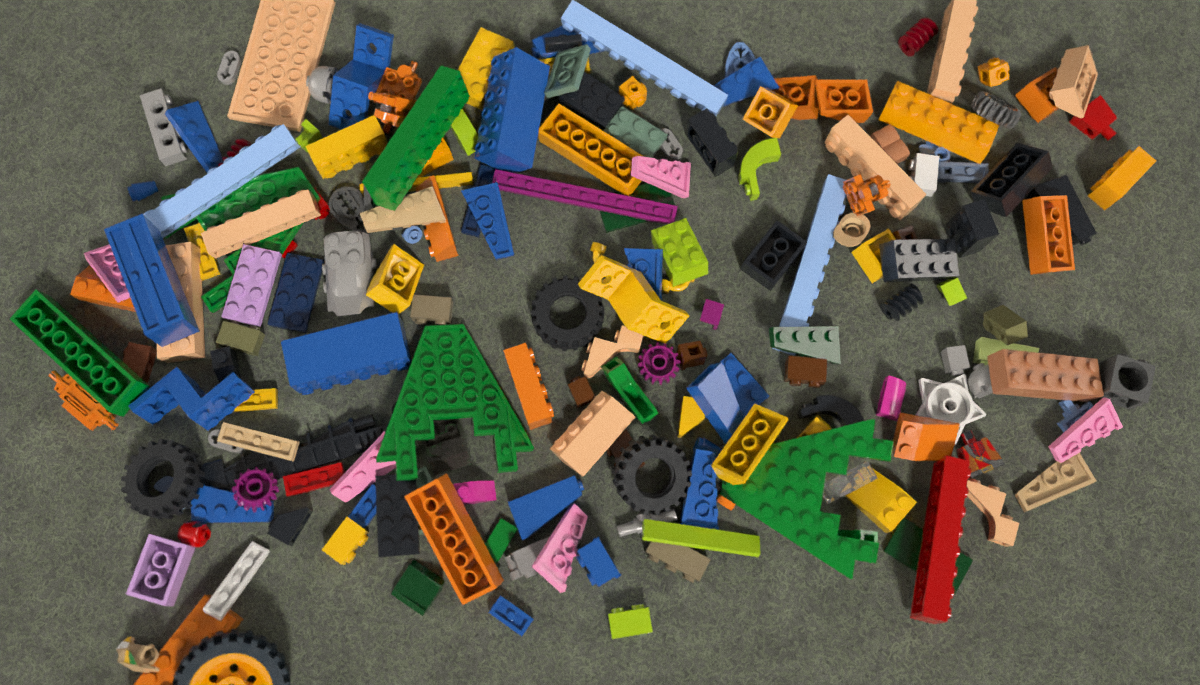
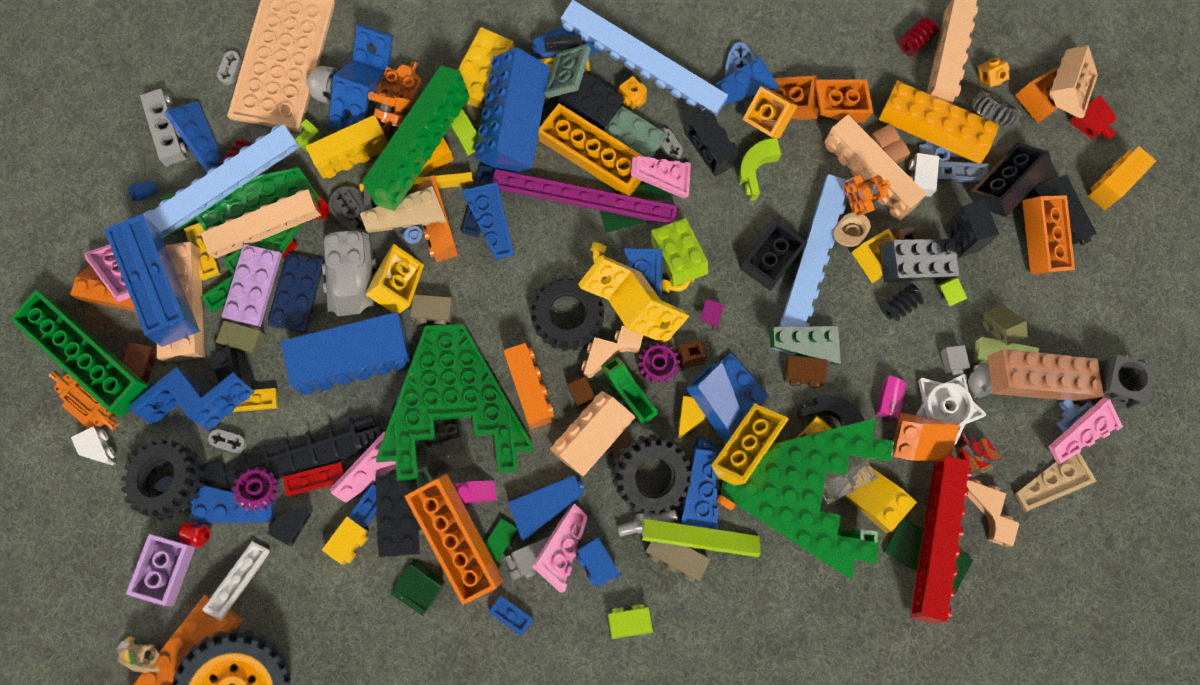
tan plate [217,422,300,462] -> none
none -> white slope [71,426,116,465]

